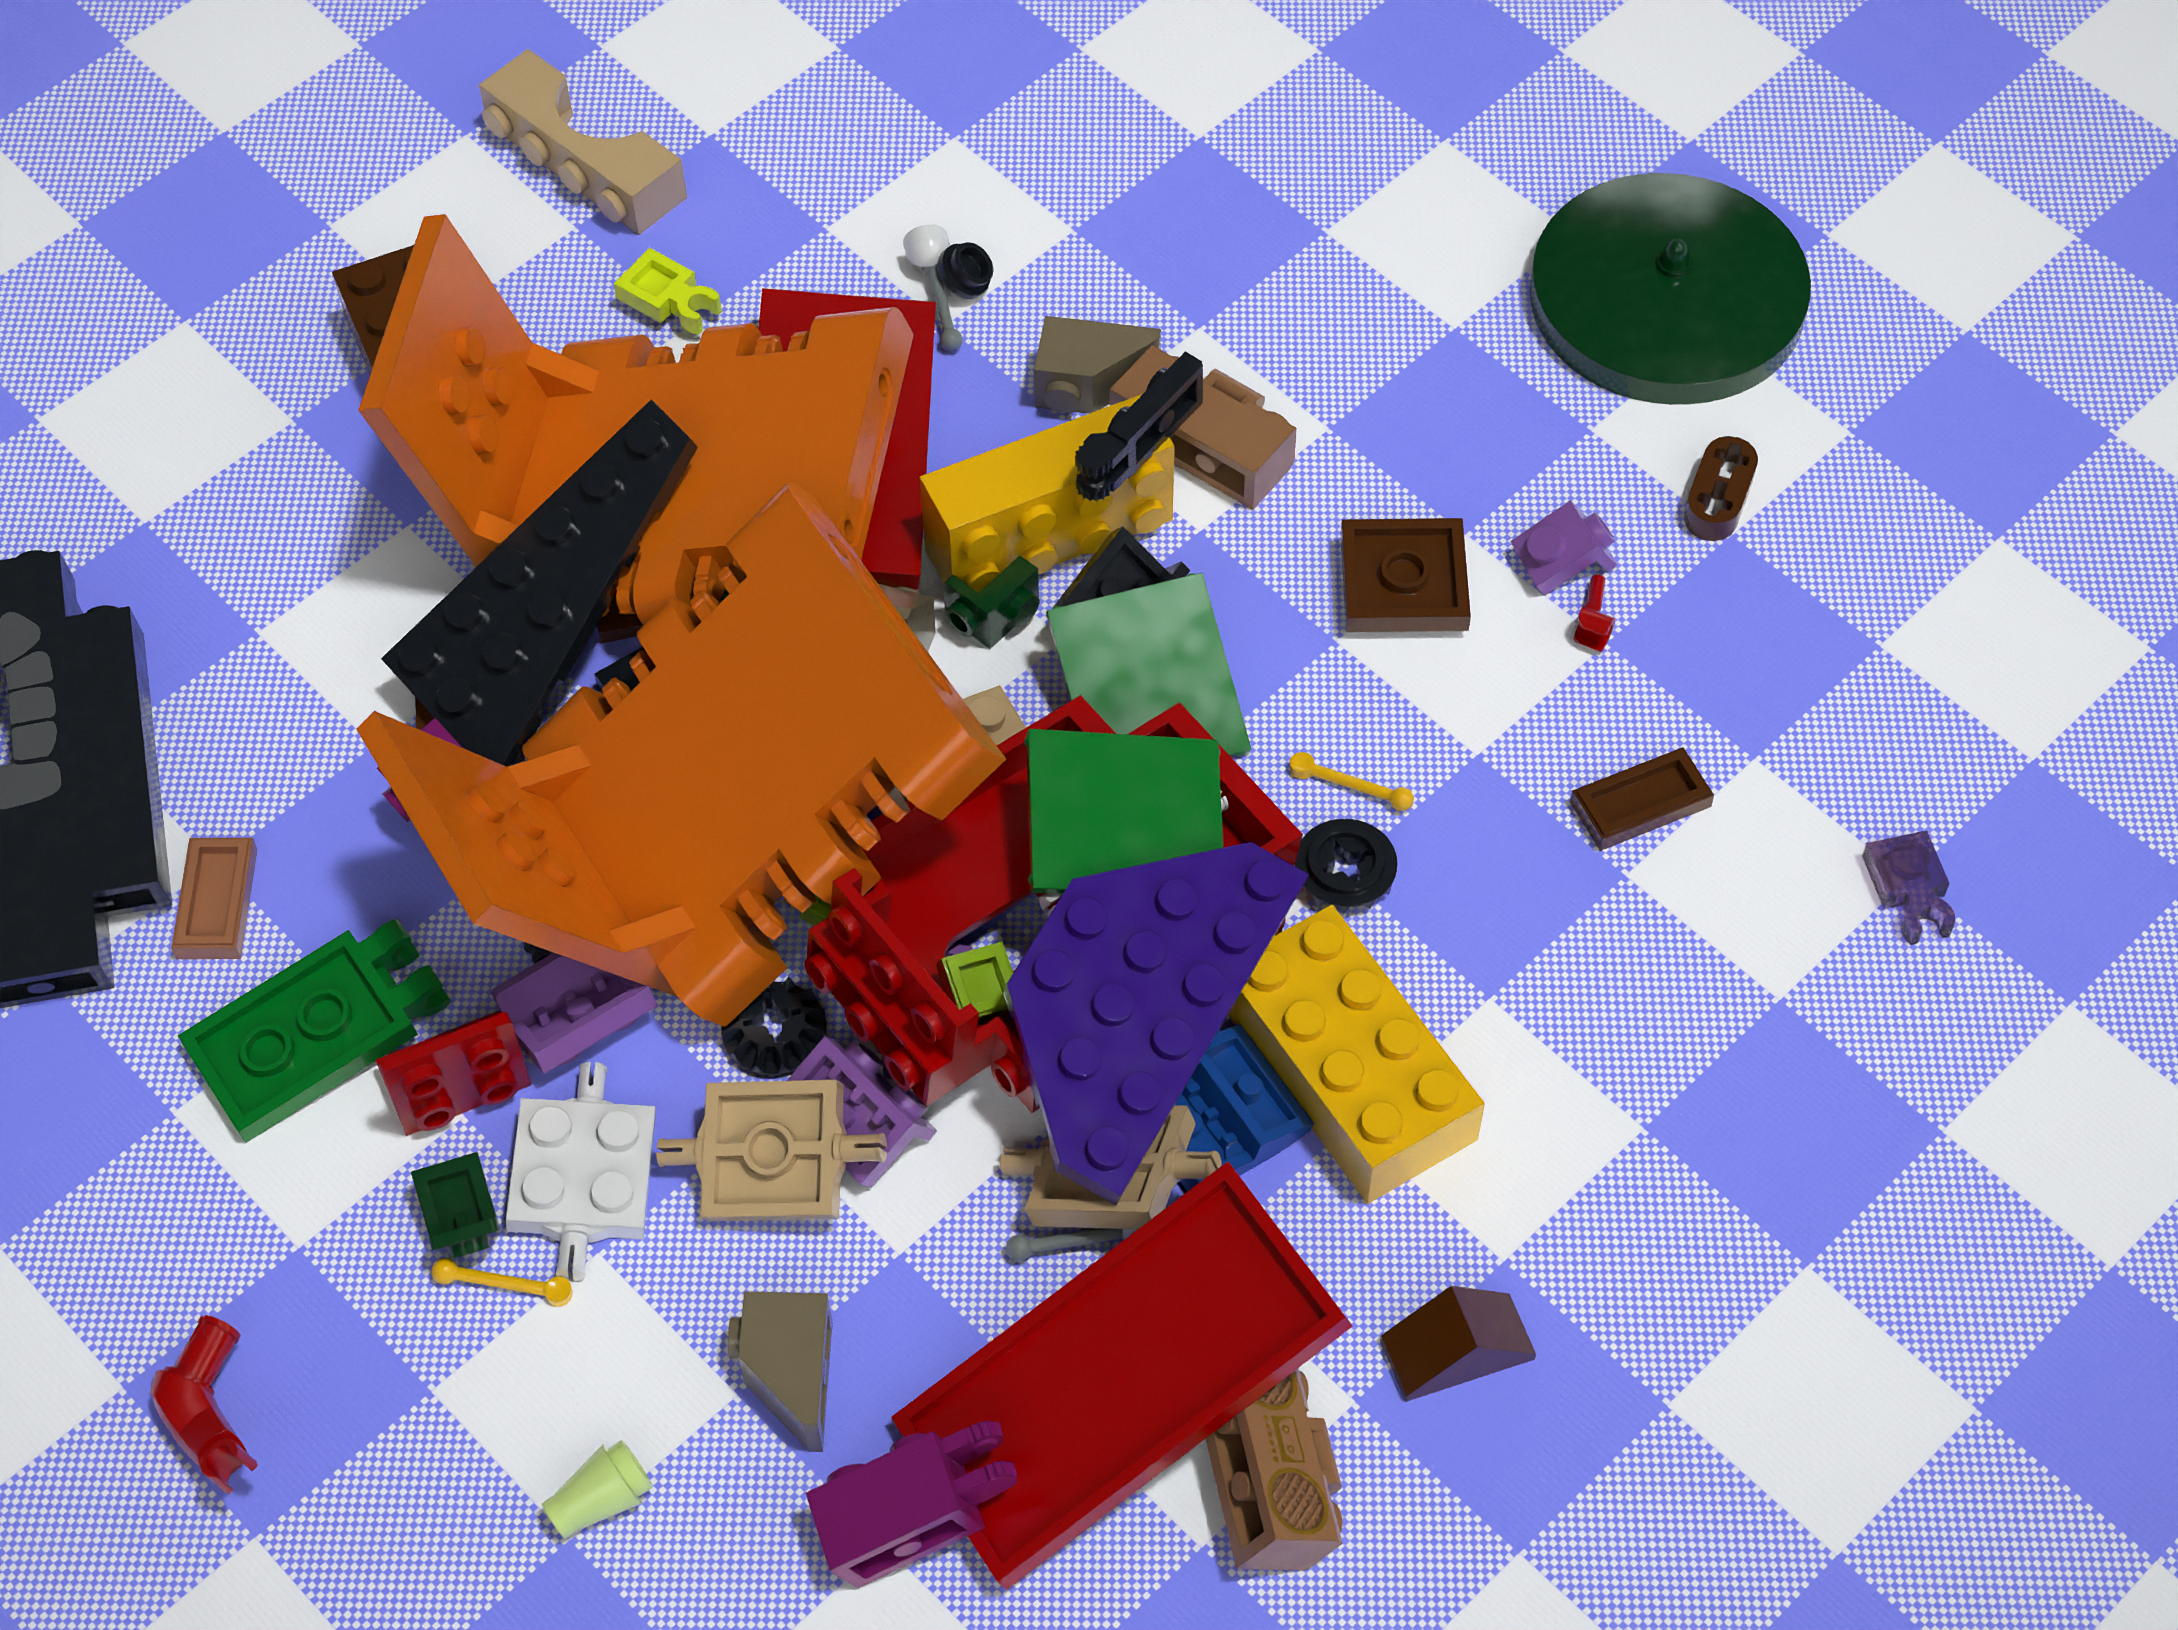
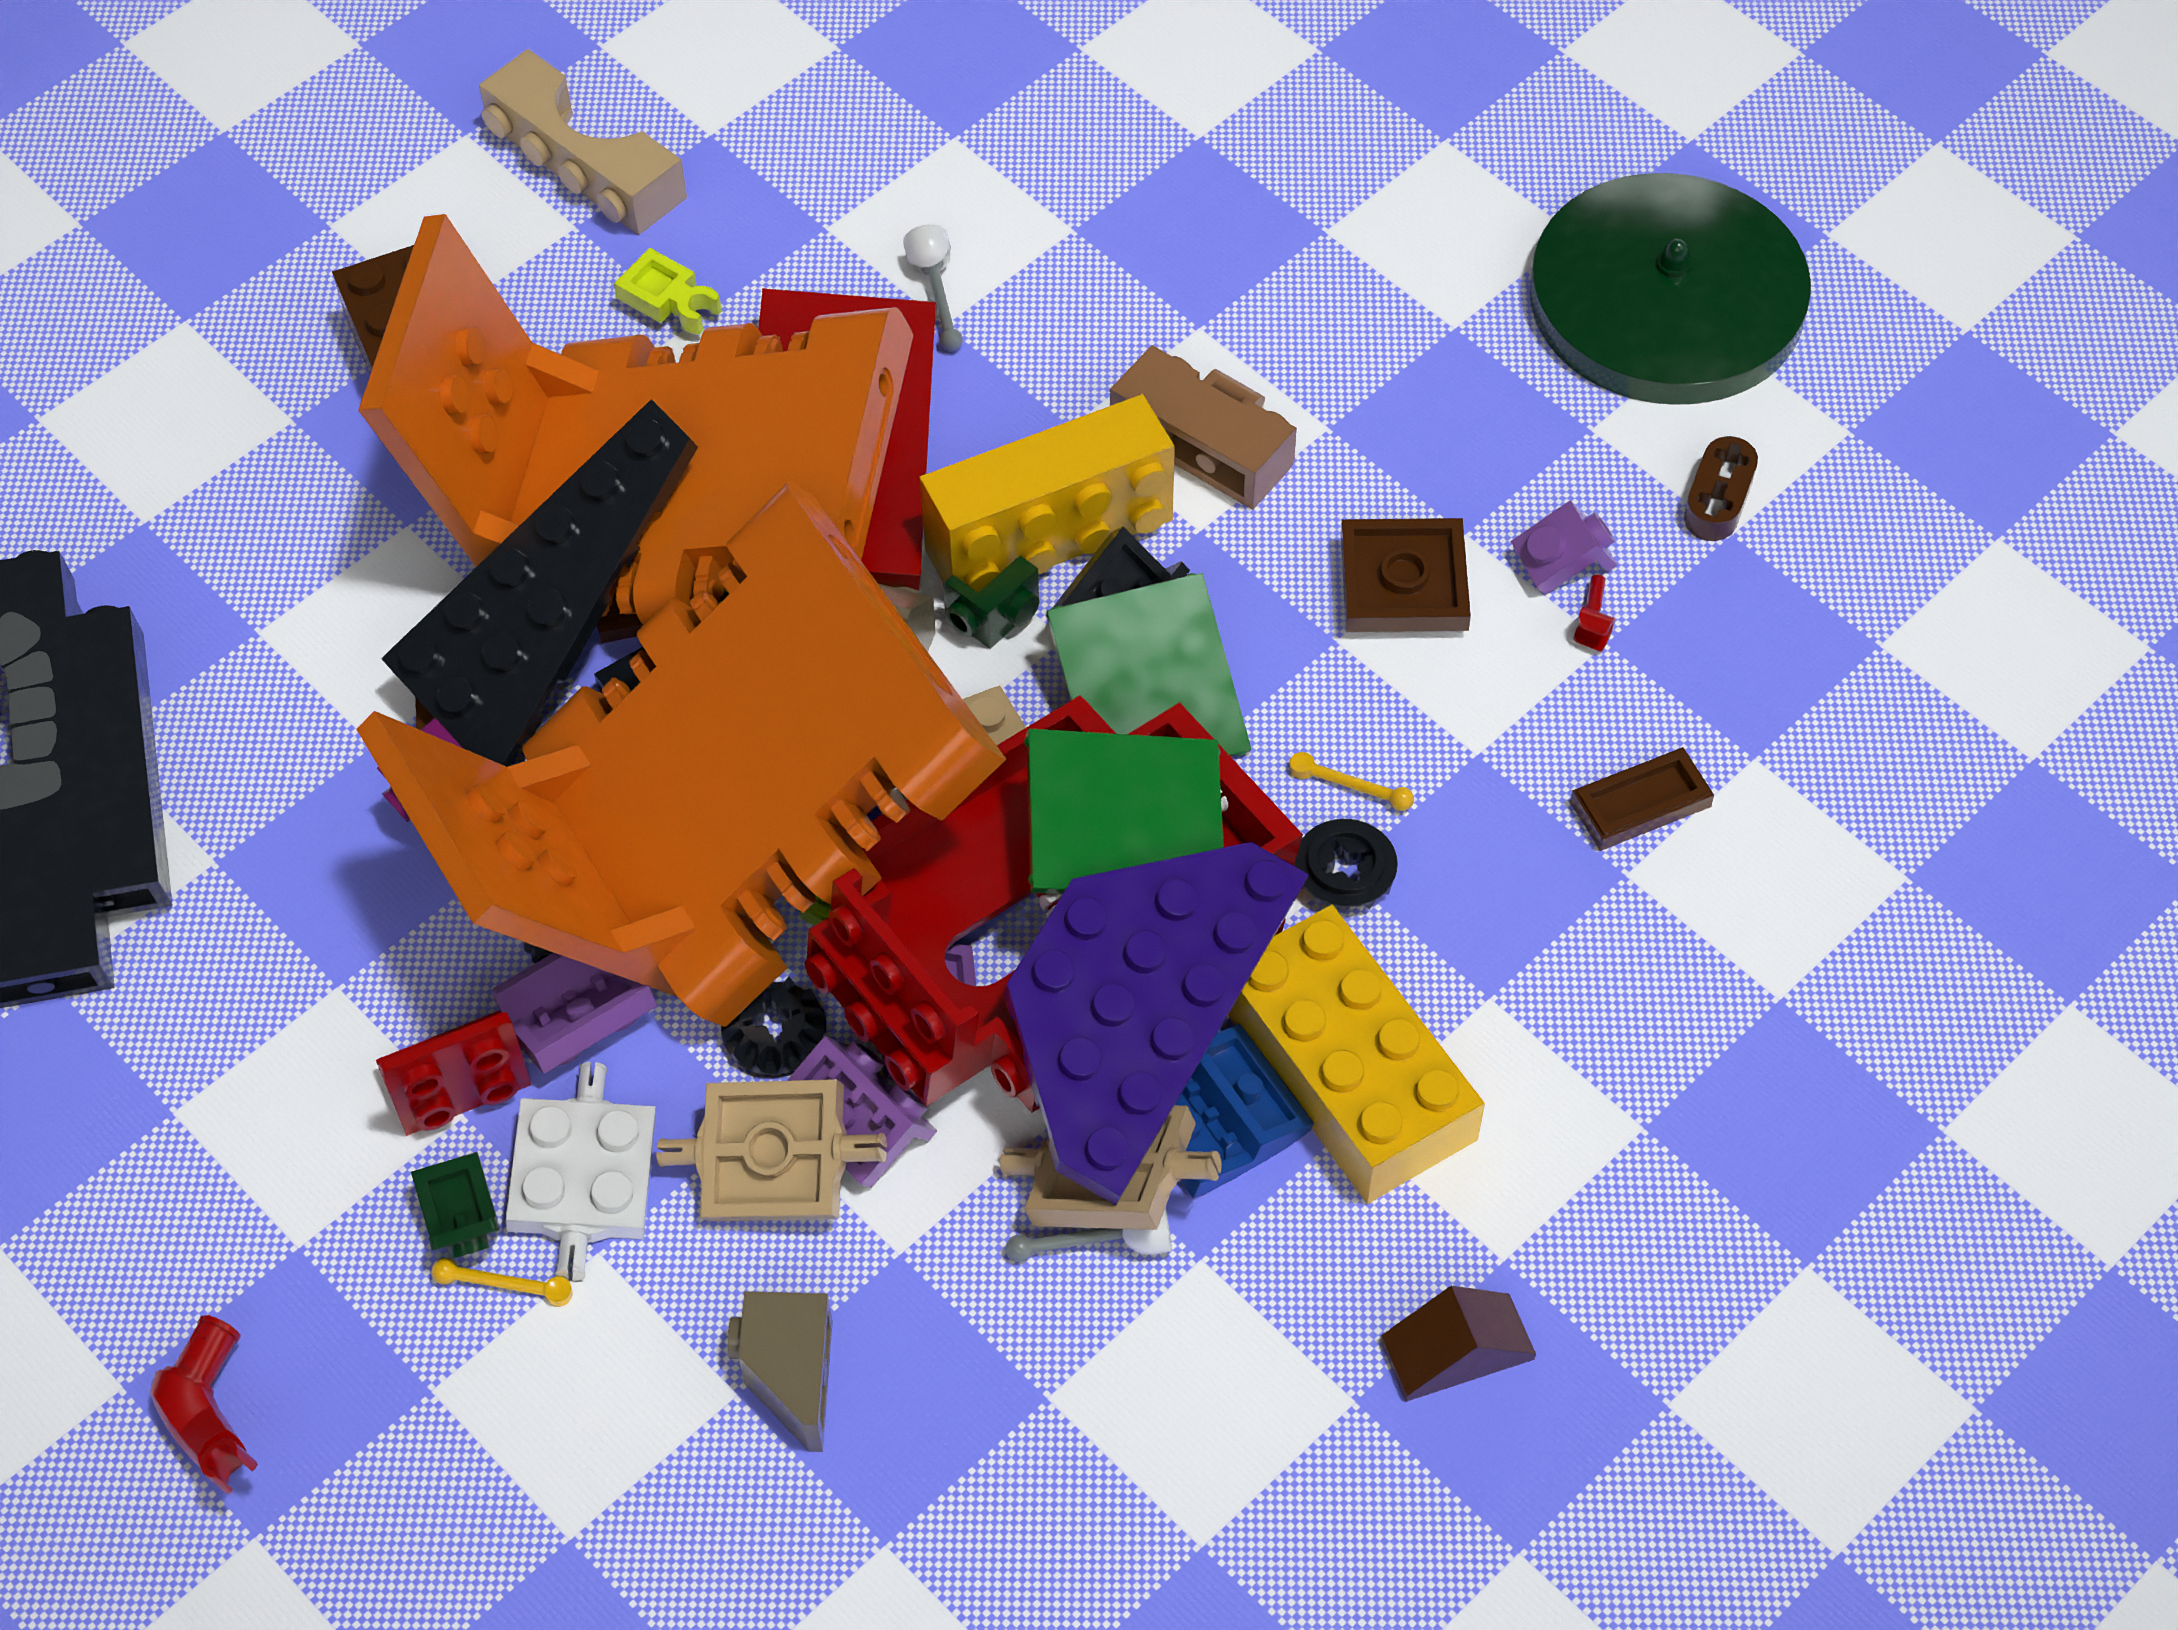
nougat tile [171,838,258,959] -> none
green tile [177,918,451,1143] -> none
yellowish green cone [541,1440,653,1539] -> none
magenta hinge [805,1420,1018,1588] -> none
red tile [891,1161,1353,1590] -> none
lime tile [935,941,1013,1021] -> none
black plate [938,242,994,299] -> none
dark tan slope [1034,316,1161,413] -> none
black hinge [1075,351,1203,502] -> none
medium nougat piece [1206,1369,1343,1571] -> none
clear purple plate [1862,830,1955,945] -> none

